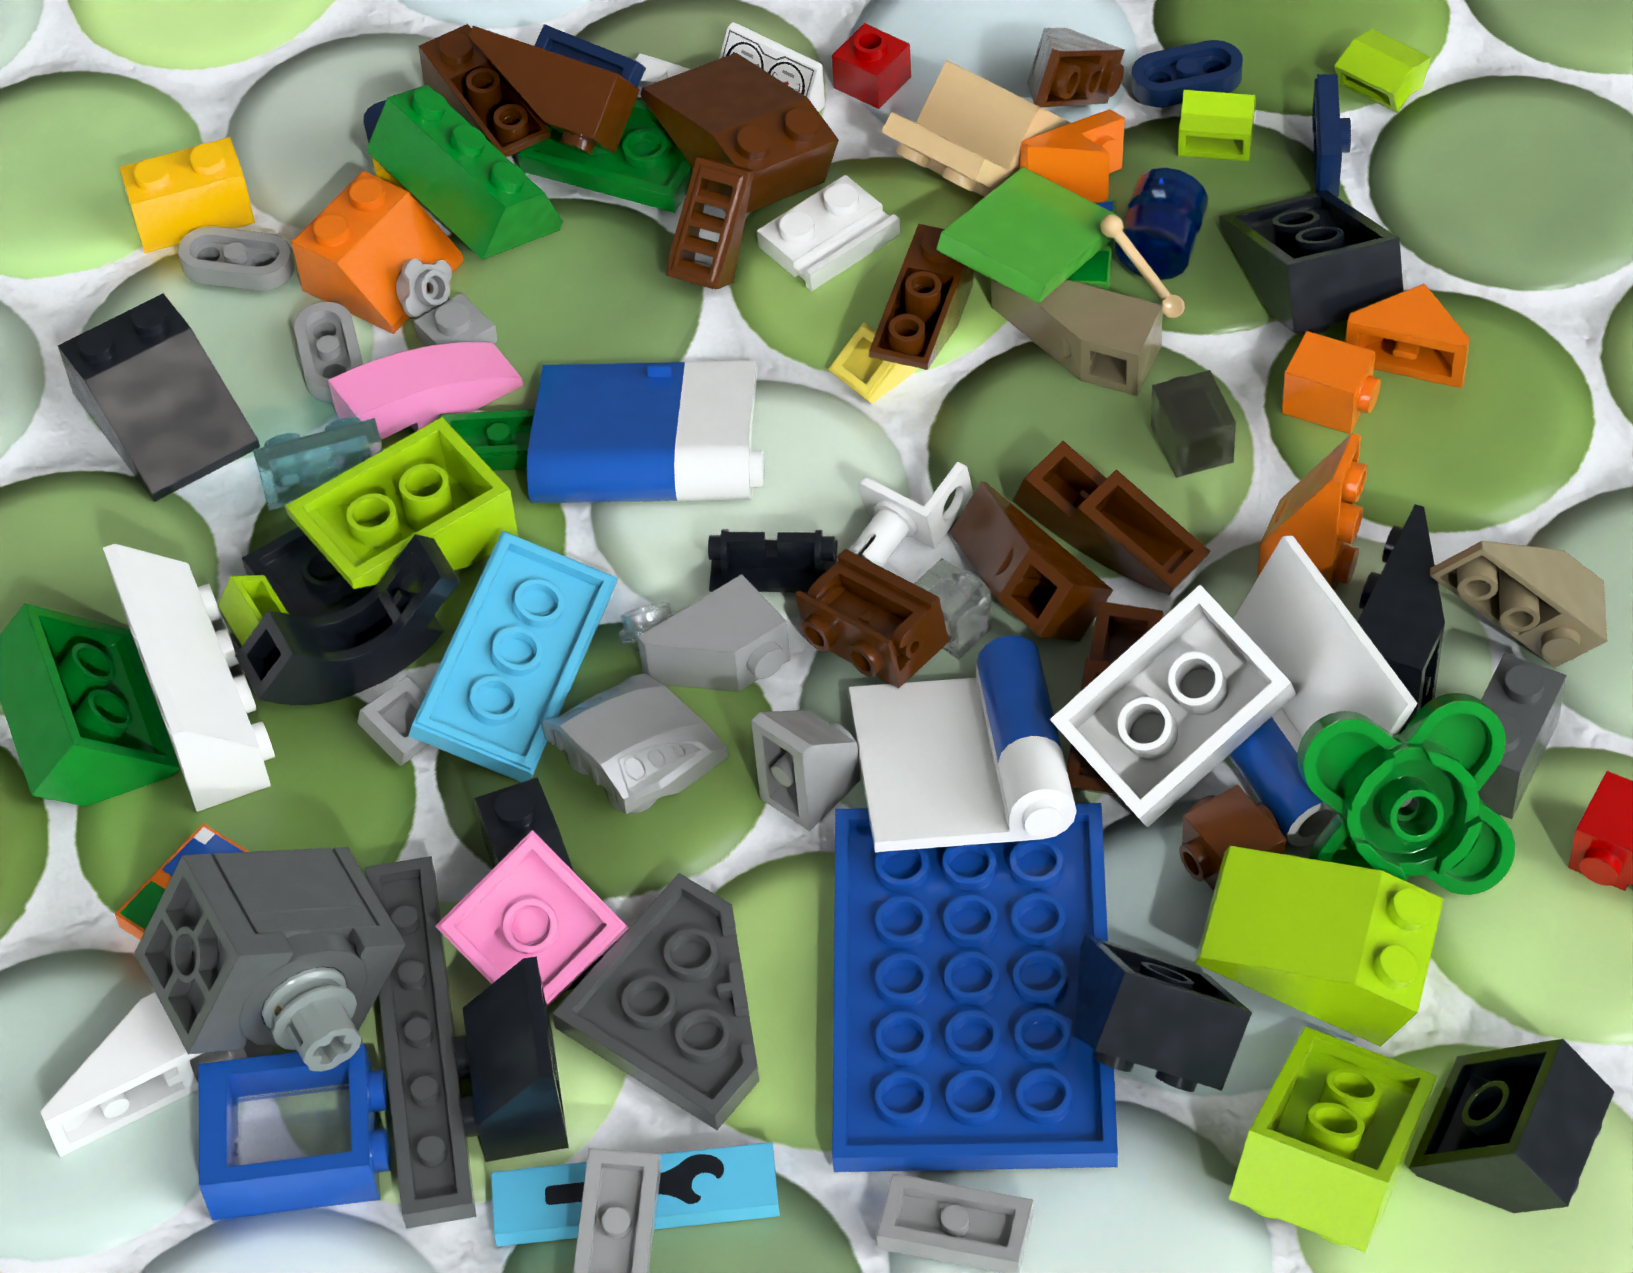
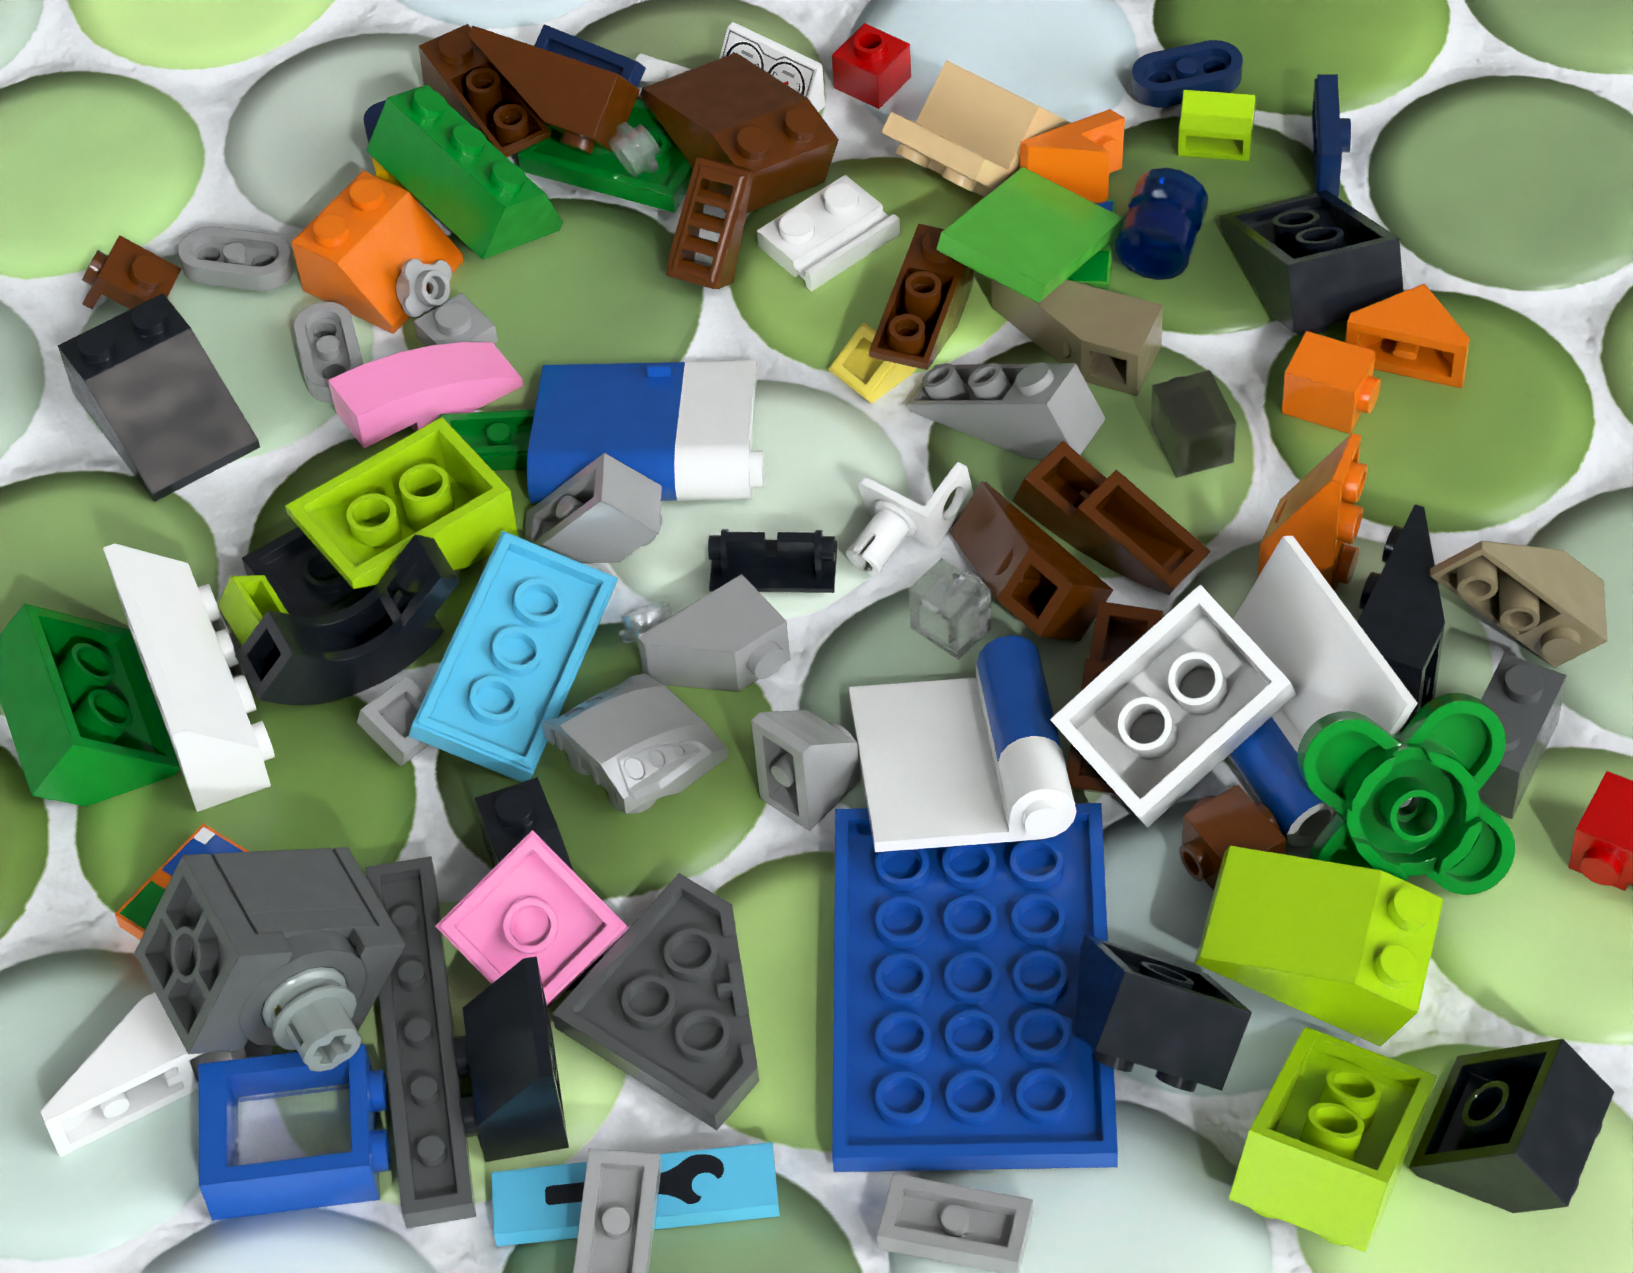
yellow brick [119,137,255,254] -> none
clear light blue plate [253,417,382,511] -> none
reddish brown hinge [794,549,949,689] -> none
reddish brown slope [1027,28,1125,107] -> none
tan hinge [1100,214,1185,318] -> none
lime piece [1334,29,1431,113] -> none
none -> reddish brown bracket [82,235,181,310]
none -> light grey slope [524,453,662,563]
none -> clear plate [608,122,660,178]
none -> light grey slope [906,362,1106,459]

